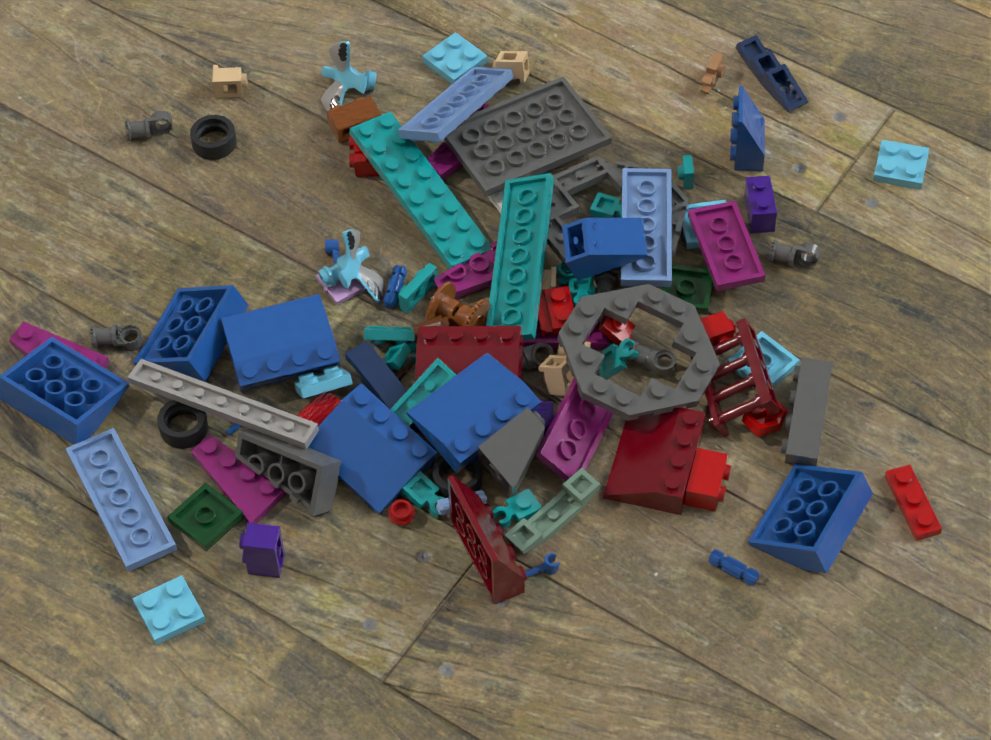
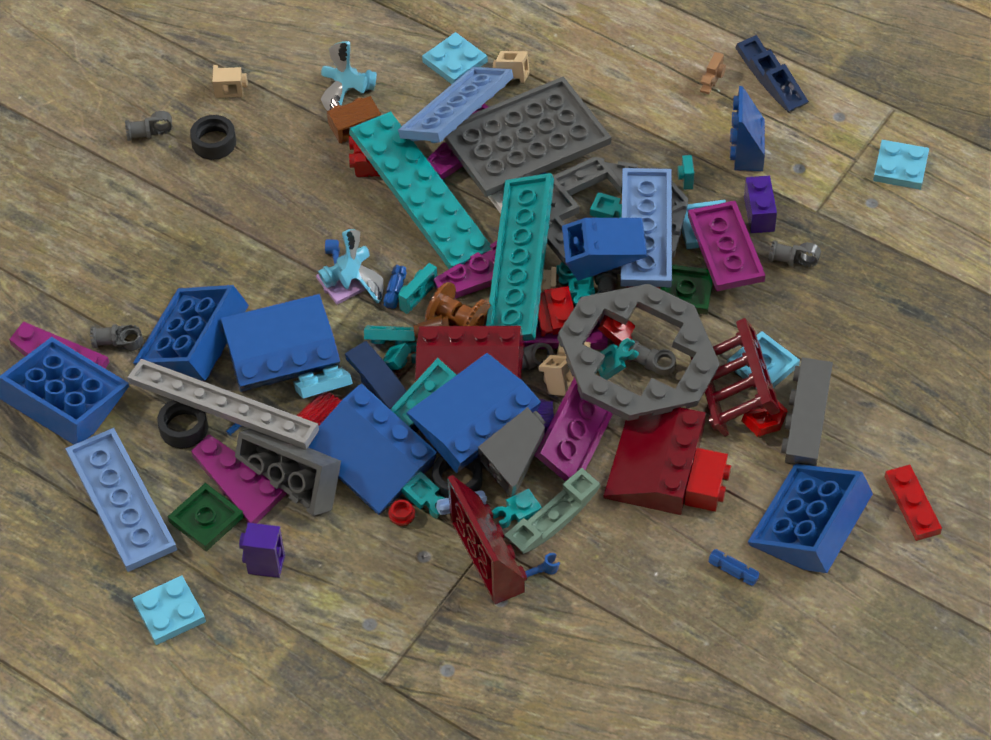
red brick [701,311,736,347] -> none

